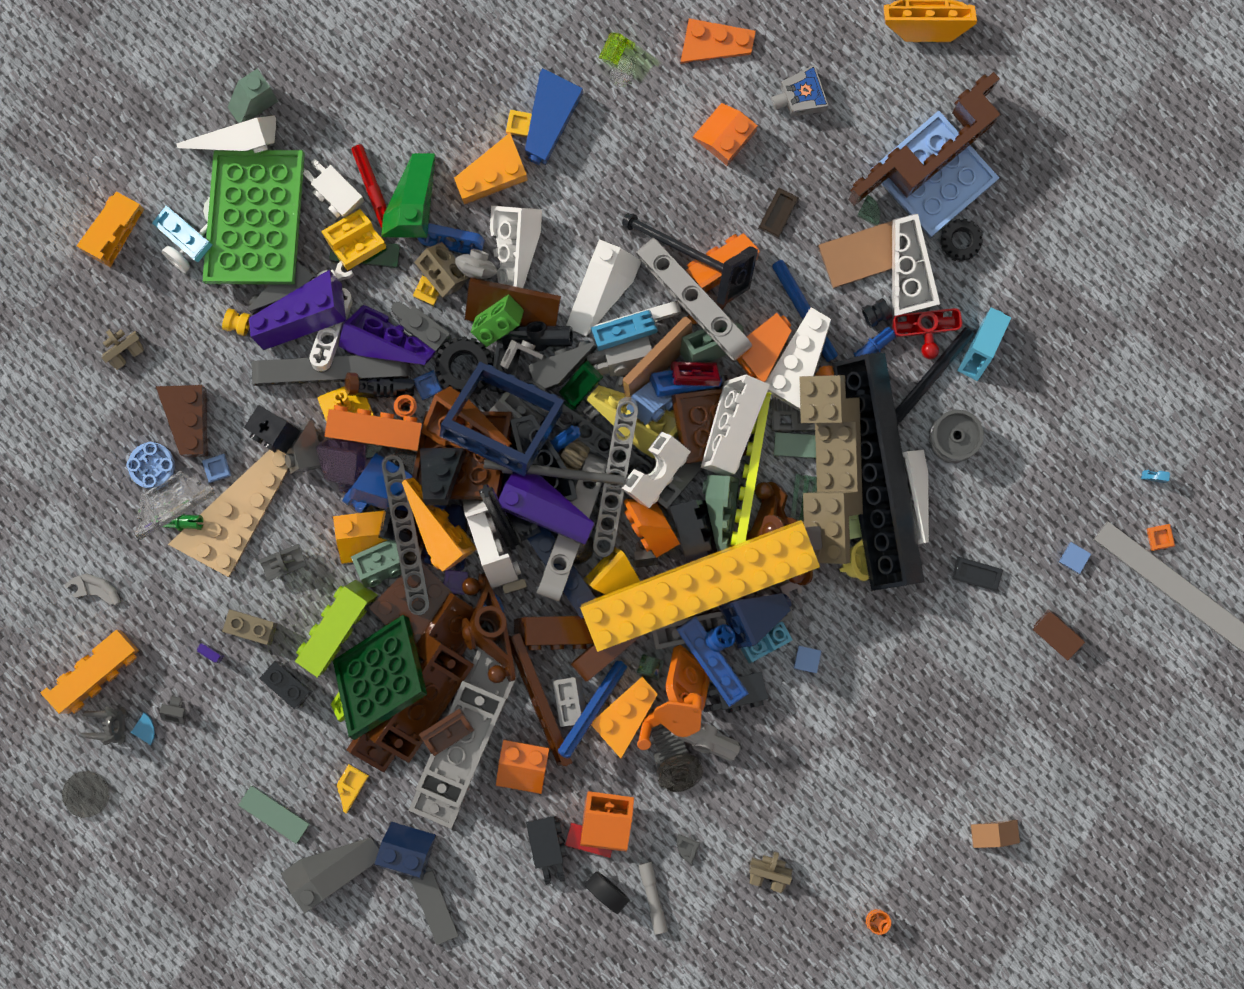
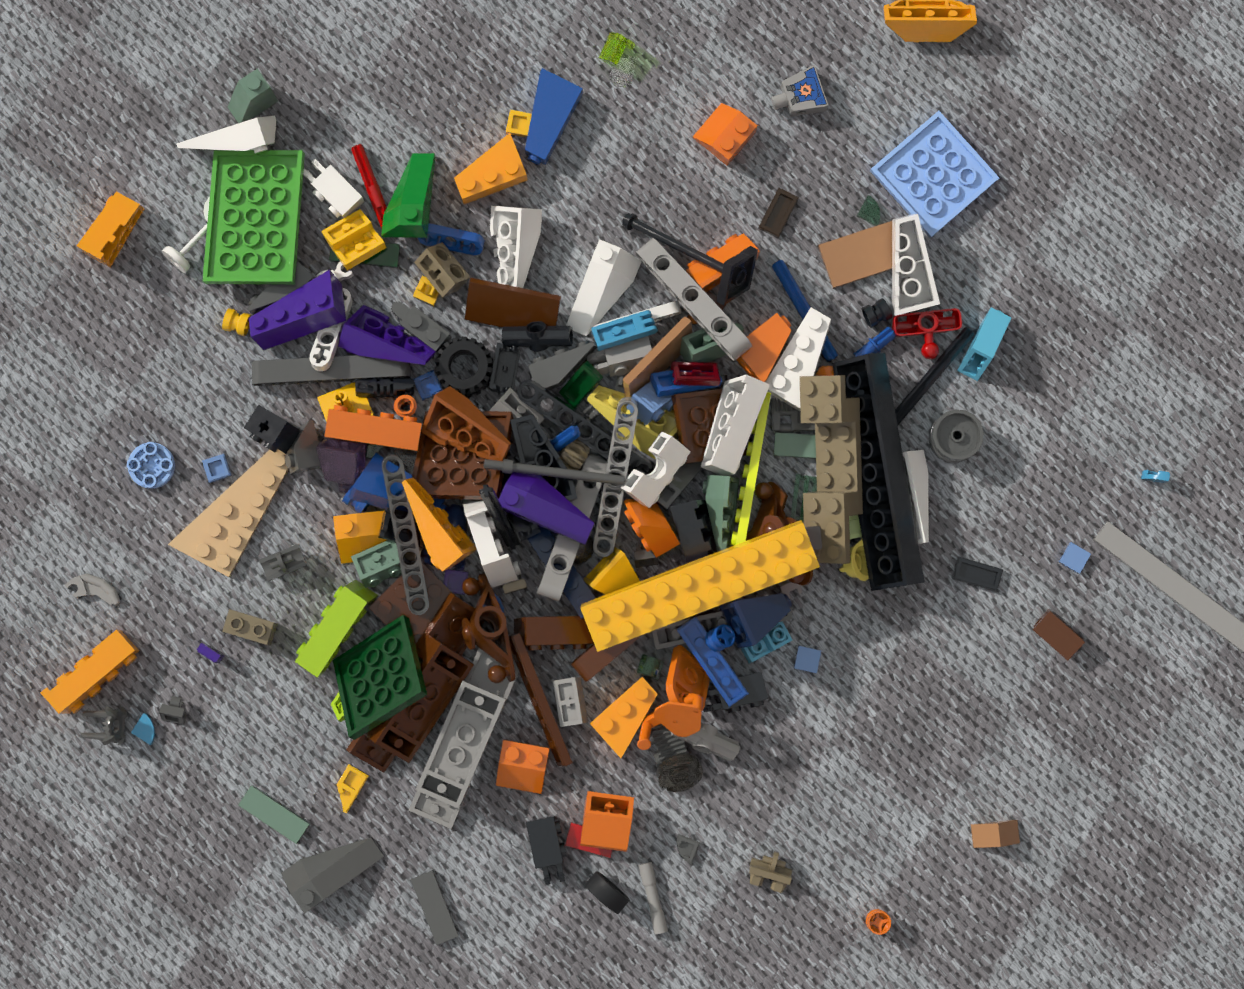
clear smoke tile [62,771,110,818] -> none
dark tan hips [101,329,144,370] -> none
clear wing [134,471,216,541] -> none
tile [152,206,212,262] -> none
reddish brown wedge [156,385,208,457] -> none
green axle [157,512,204,531] -> none
black brick [259,661,313,709] -> none
reddish brown tile [345,372,359,396] -> none
dark blue slope [375,822,436,880] -> none
reddish brown hinge [419,708,474,756] -> none
black wing [420,448,466,505] -> none
dark blue window [440,362,564,476] -> none
light grey animal [455,249,497,280] -> none
bright green brick [471,294,524,347] -> none
light grey bracket [500,340,544,369] -> none
blue axle [558,661,627,758] -> none
orange wing [680,18,755,64] -> none
reddish brown bracket [848,72,1000,206] -> none
black tyre [940,218,983,262] -> none
orange tile [1146,524,1175,551] -> none

